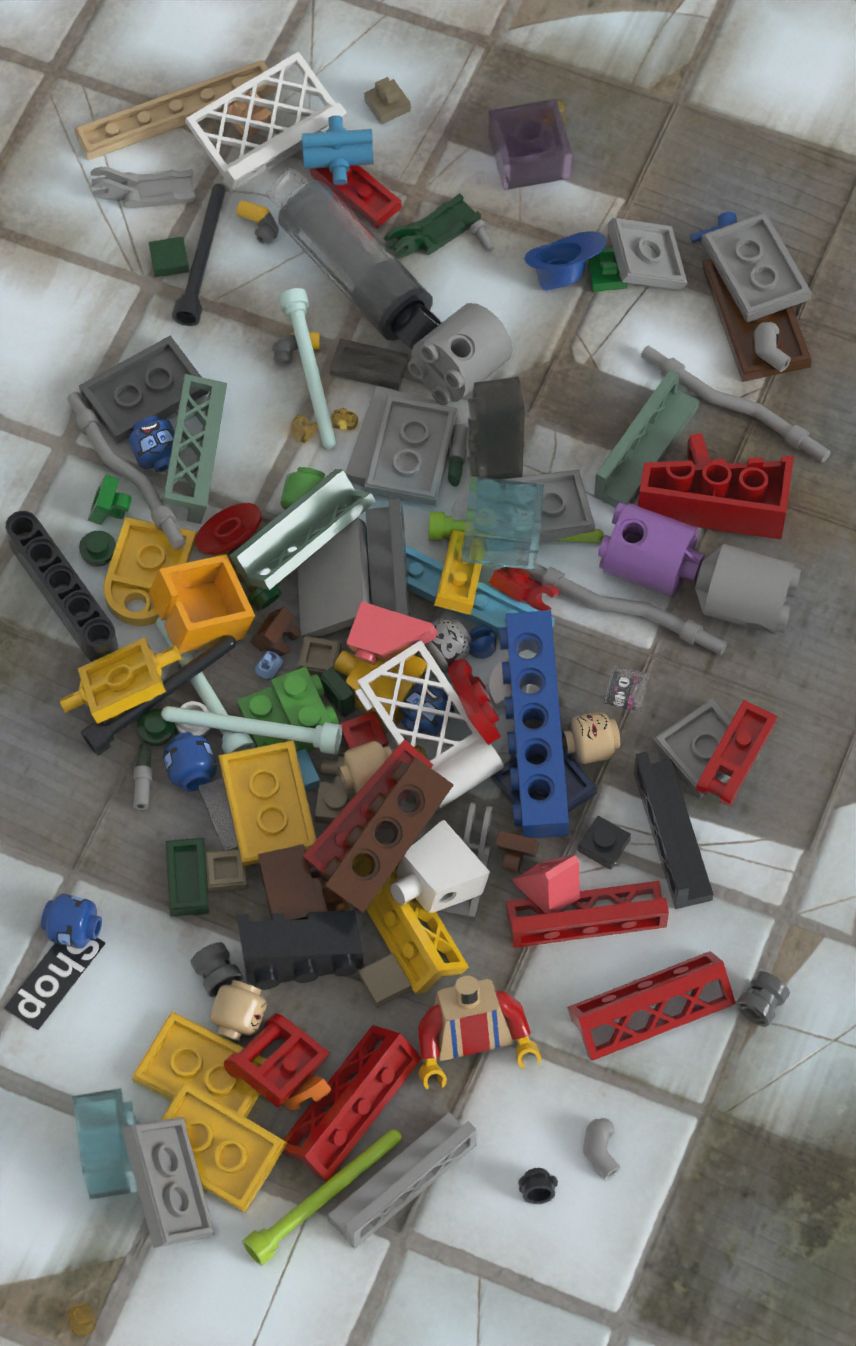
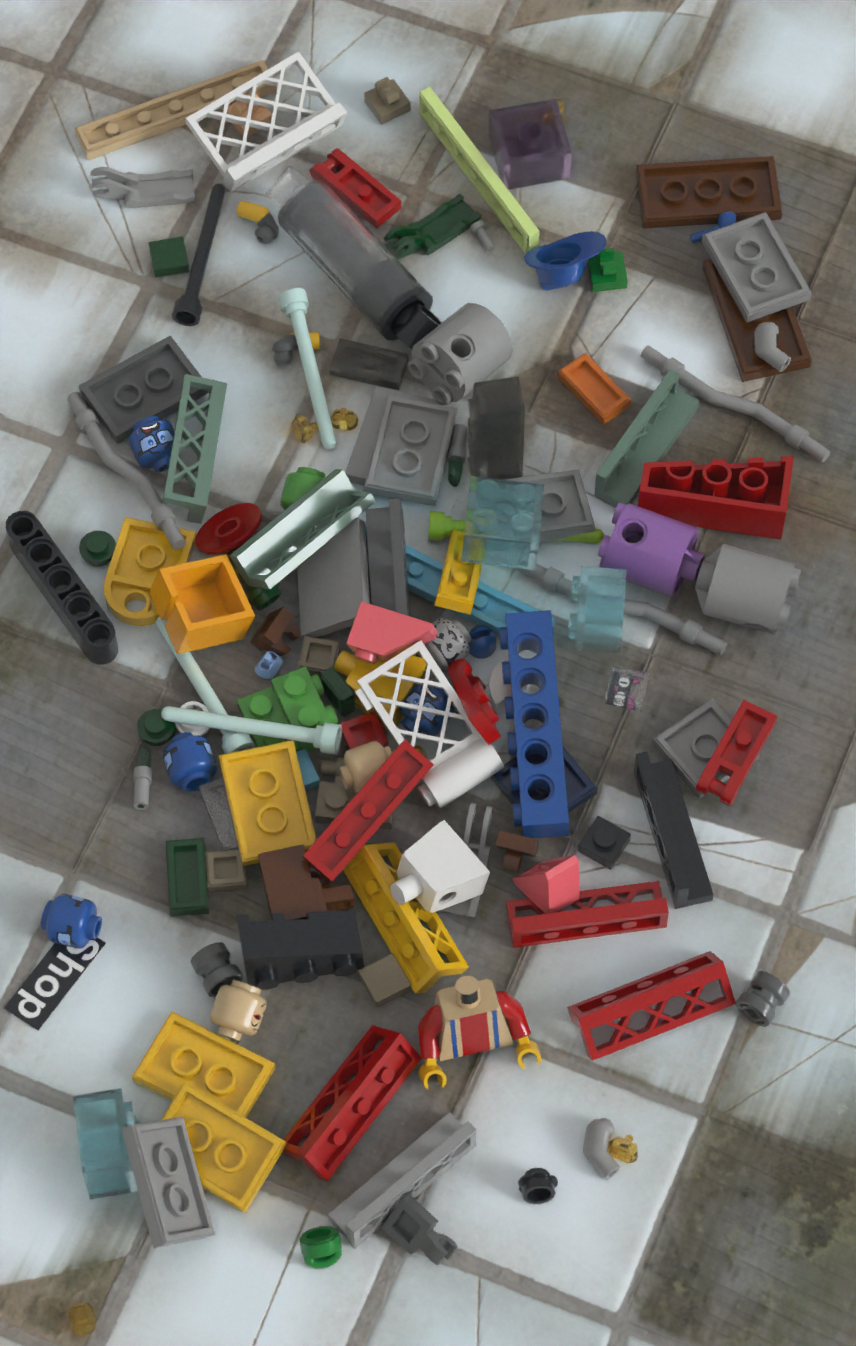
yellow plate [59,637,182,724] -> none
black piece [80,635,236,756] -> none
green tile [88,474,132,525] -> none
red plate [223,1013,330,1108] -> none
lime piece [242,1129,402,1266] -> none
orange tile [283,1075,331,1111] -> none
dark azure pin [302,115,374,185] -> none
reddish brown brick [321,757,454,914] -> none
red plate [489,565,560,611] -> none
tan head [562,712,620,764] -> none
light grey tile [607,217,688,290] -> none
red tile [686,433,711,465] -> none
none -> green tile [299,1226,342,1269]
none -> dark grey plate [381,1194,458,1265]
none -> yellowish green tile [419,87,540,254]
none -> orange tile [558,352,631,425]
none -> clear light blue brick [568,566,627,653]
none -> clear yellow rock [607,1135,638,1163]
none -> reddish brown tile [636,156,782,229]

